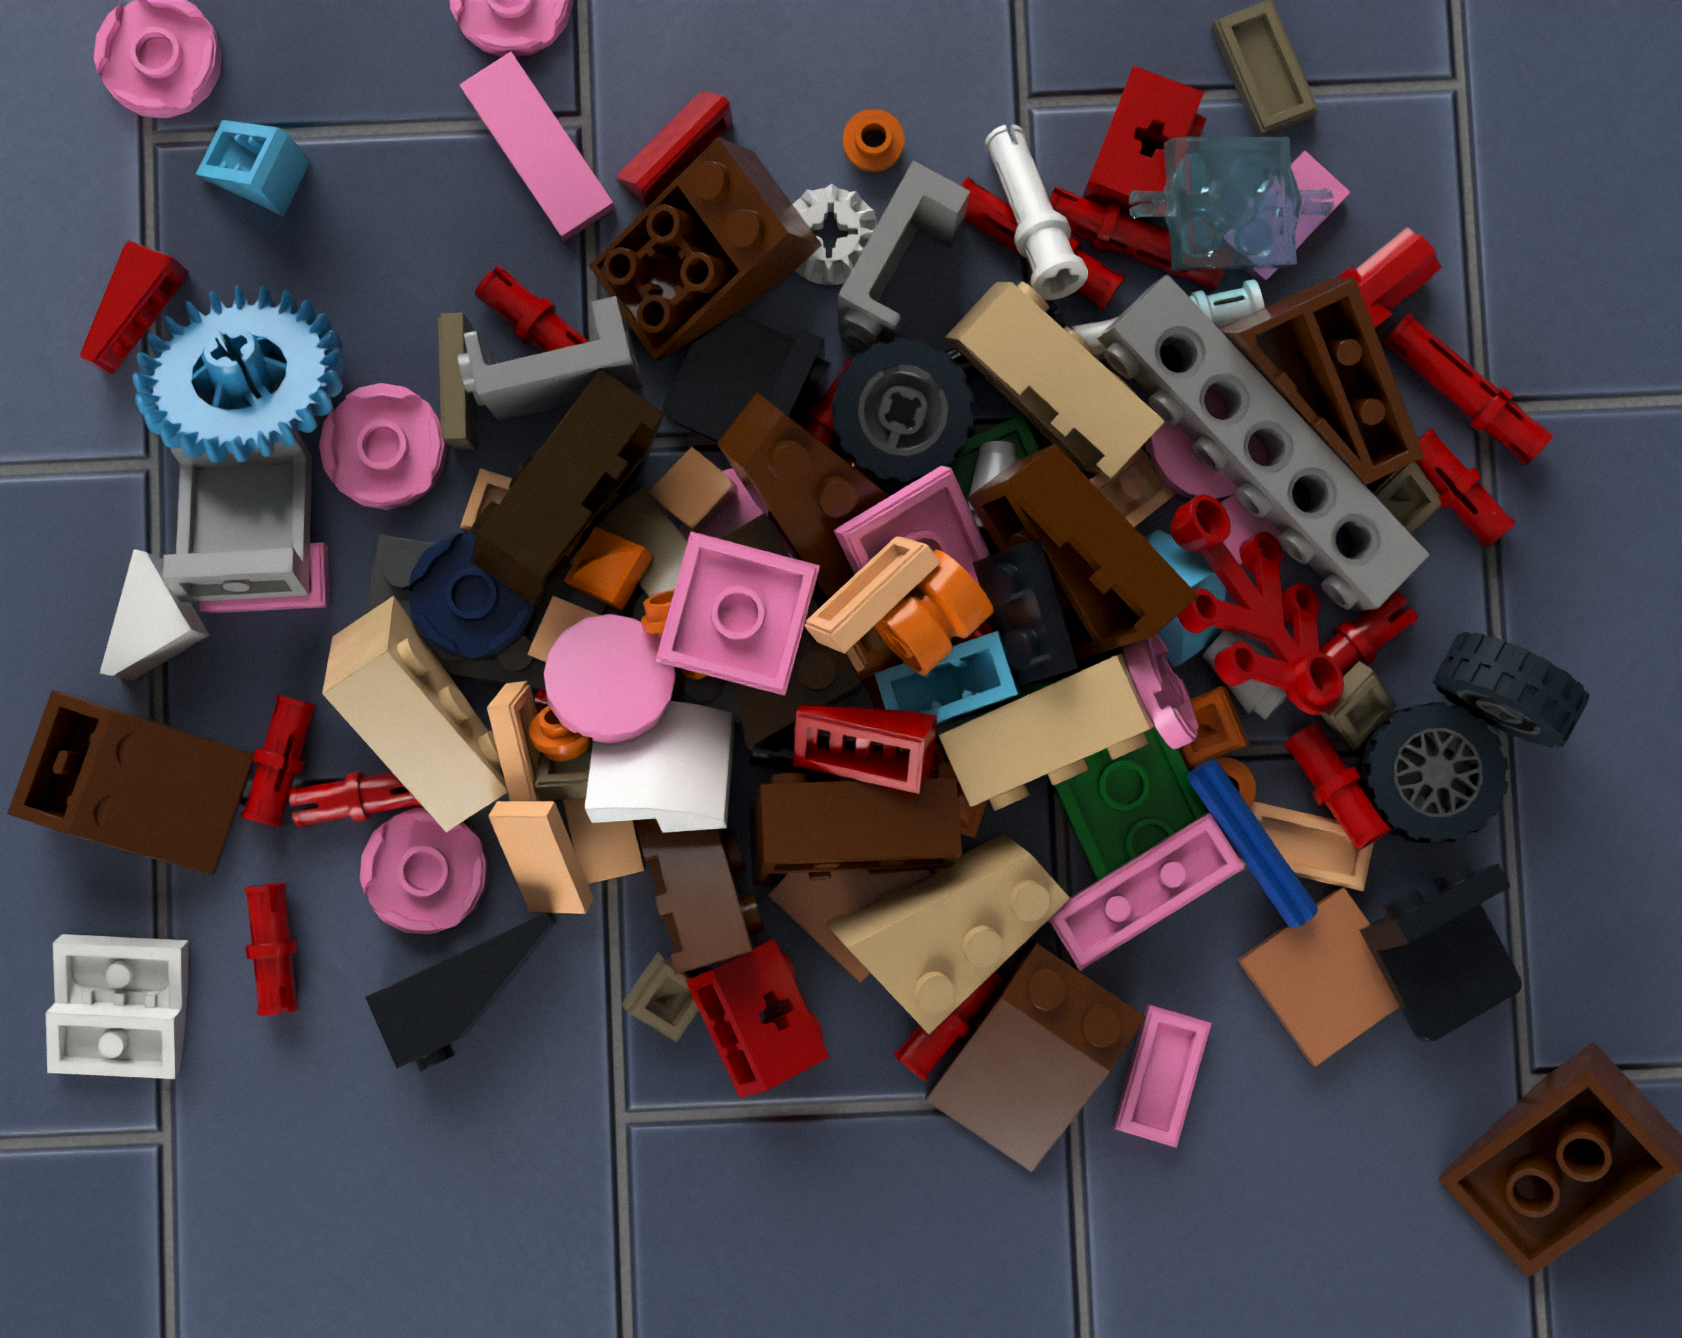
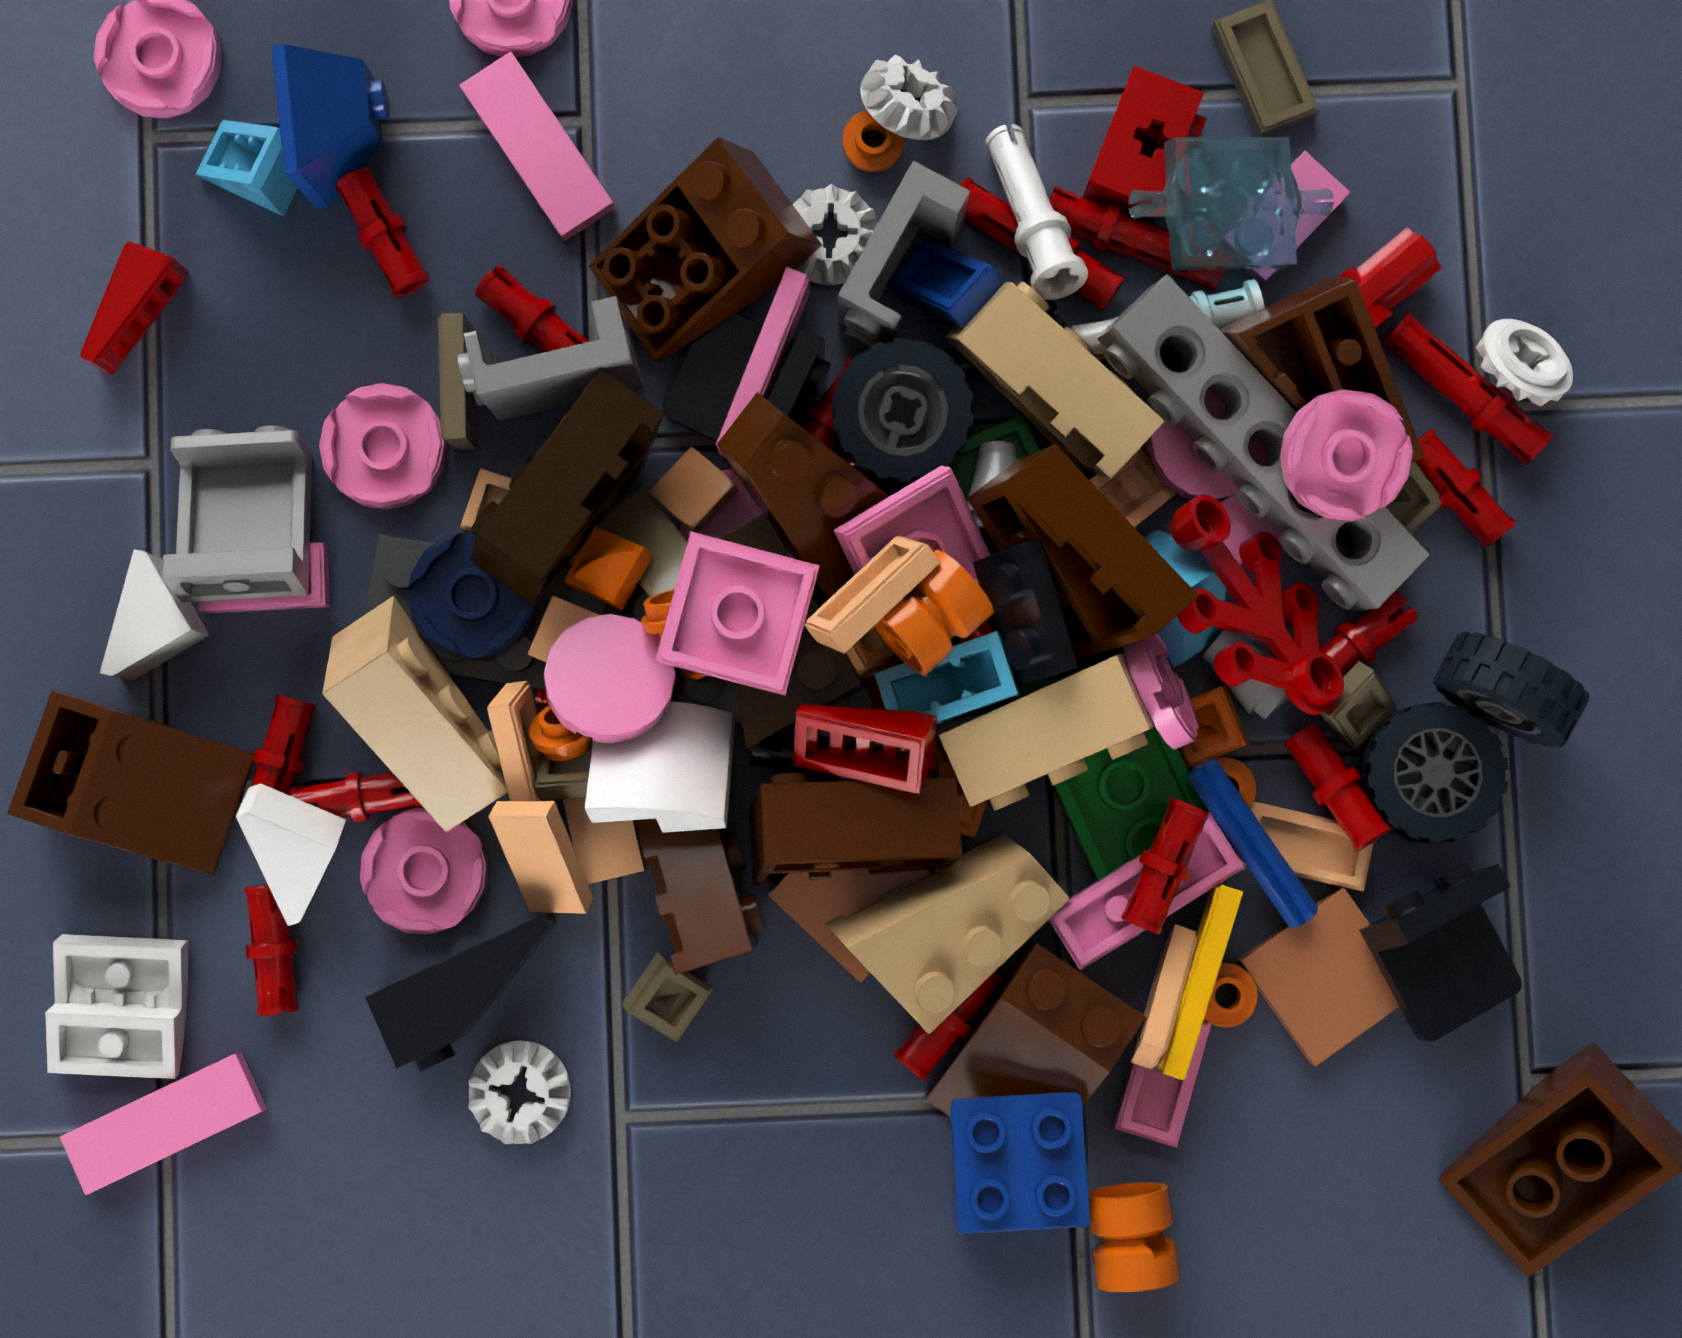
dark azure gear [132,285,346,462] -> none
red slope [617,92,733,208] -> none
red brick [685,939,829,1098] -> none
none -> bright pink tile [60,1051,267,1196]
none -> white slope [236,784,346,926]
none -> blue slope [271,44,390,209]
none -> red pin [335,168,430,297]
none -> white gear [468,1040,571,1144]
none -> bright pink tile [716,267,810,458]
none -> white gear [860,55,958,140]
none -> blue tile [887,239,1005,328]
none -> blue bracket [950,1092,1090,1234]
none -> orange wheel [1088,1182,1181,1292]
none -> red pin [1121,797,1210,935]
none -> light nougat tile [1130,924,1198,1069]
none -> yellow tile [1155,884,1243,1081]
none -> orange plate [1204,962,1258,1027]
none -> bright pink tile [1280,389,1413,521]
none -> white gear [1476,319,1573,407]

